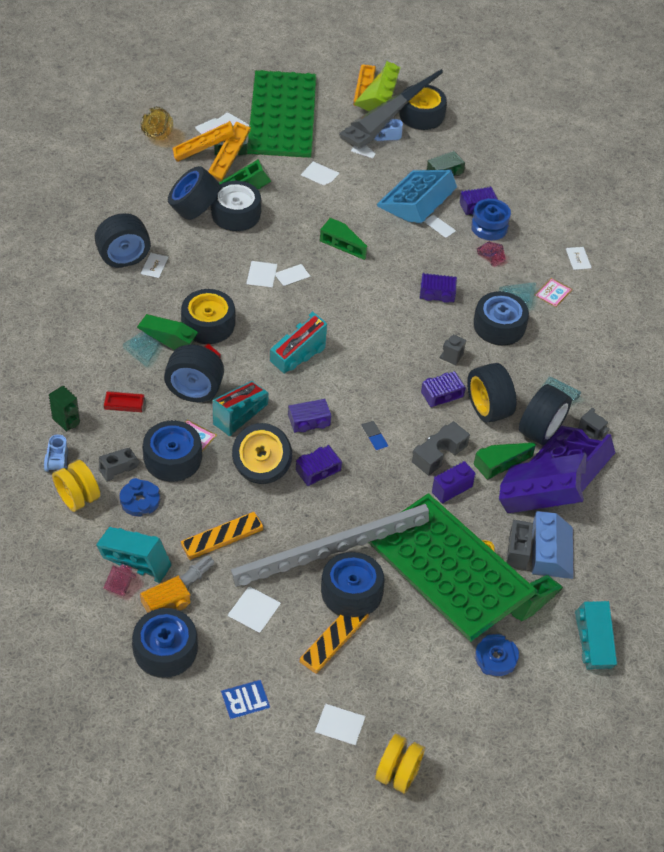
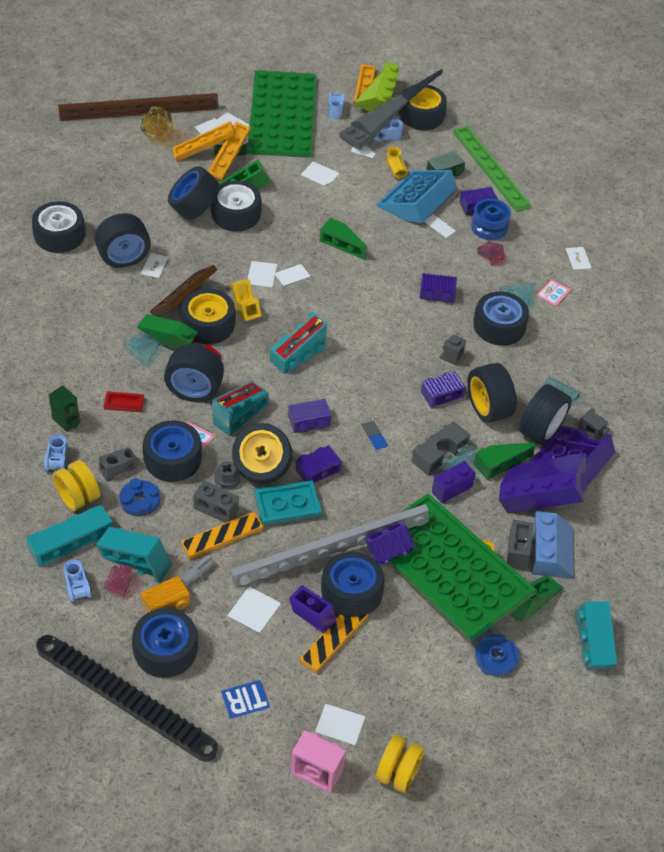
none -> teal brick [26,504,113,567]
none -> black wheel [32,201,85,253]
none -> black gear [36,635,217,762]
none -> reddish brown plate [58,93,218,121]
none -> light blue piece [64,559,91,602]
none -> reddish brown tile [150,265,218,316]
none -> dark grey brick [193,481,239,523]
none -> dark grey piece [214,461,240,490]
none -> yellow brick [231,279,262,321]
none -> teal plate [254,480,322,526]
none -> dark purple brick [289,585,337,632]
none -> bright pink brick [290,730,346,793]
none -> light blue piece [328,92,345,119]
none -> dark purple brick [364,521,415,564]
none -> yellow piece [386,147,408,179]
none -> clear light blue wing [440,444,477,473]
none -> bright green tile [453,126,531,212]

